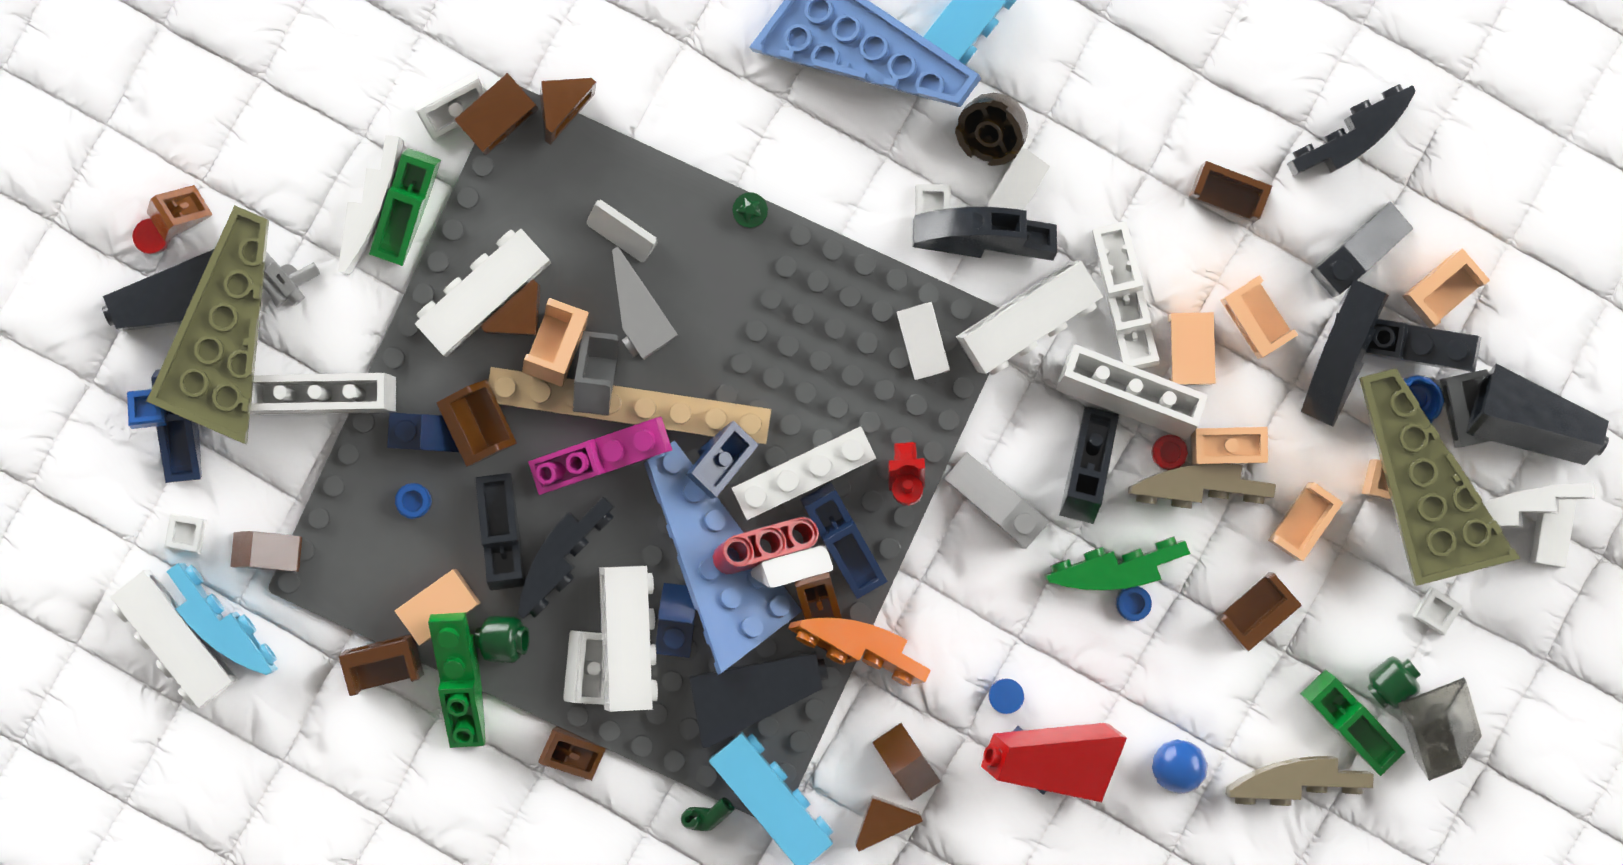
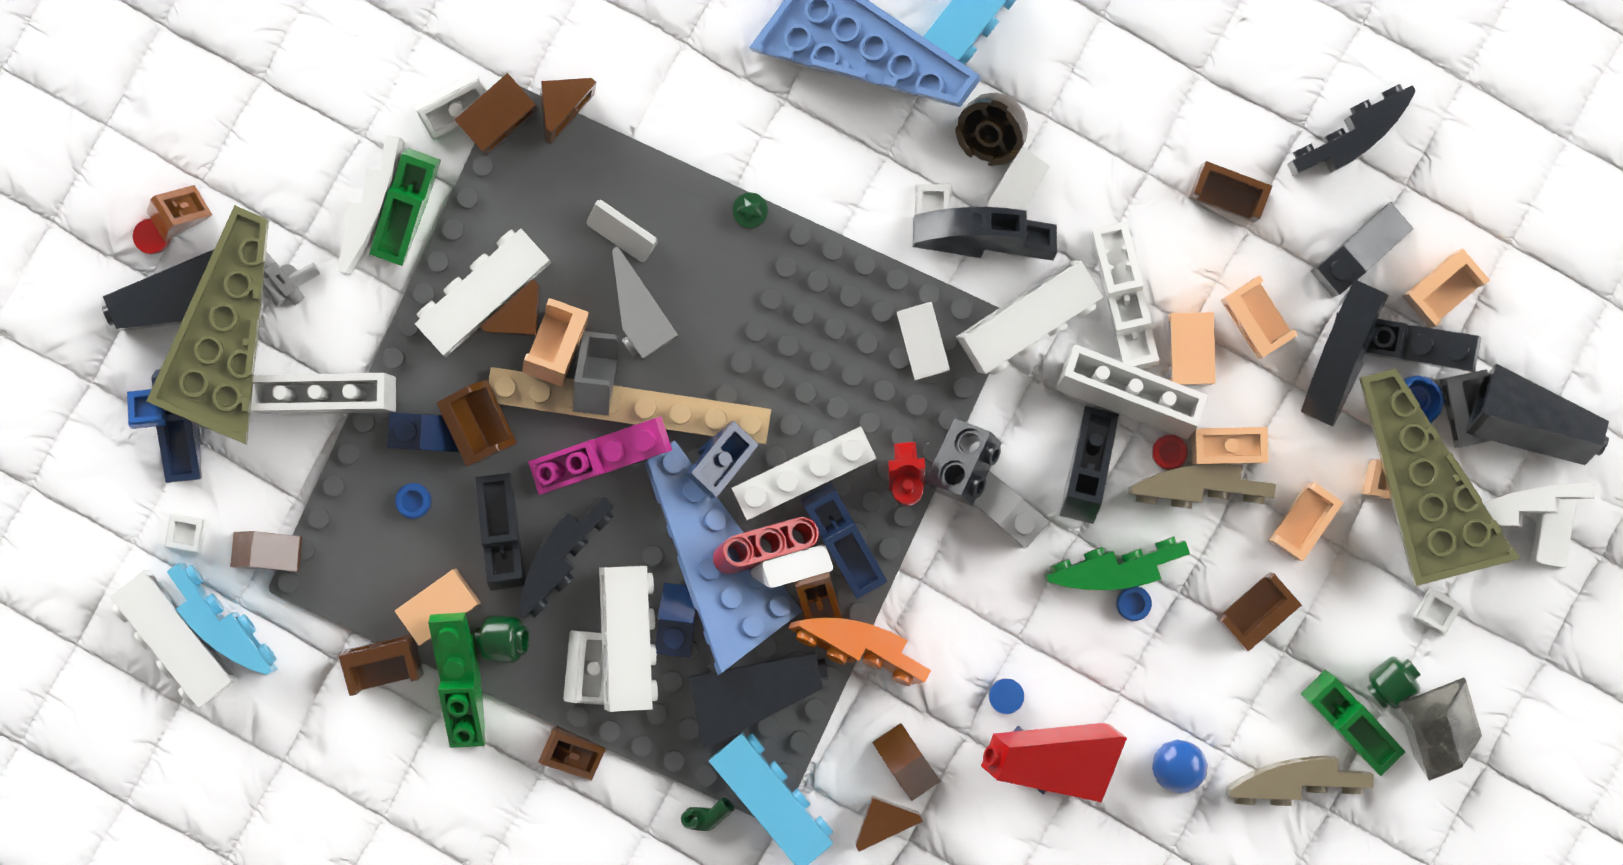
none -> black brick [925,418,1002,506]

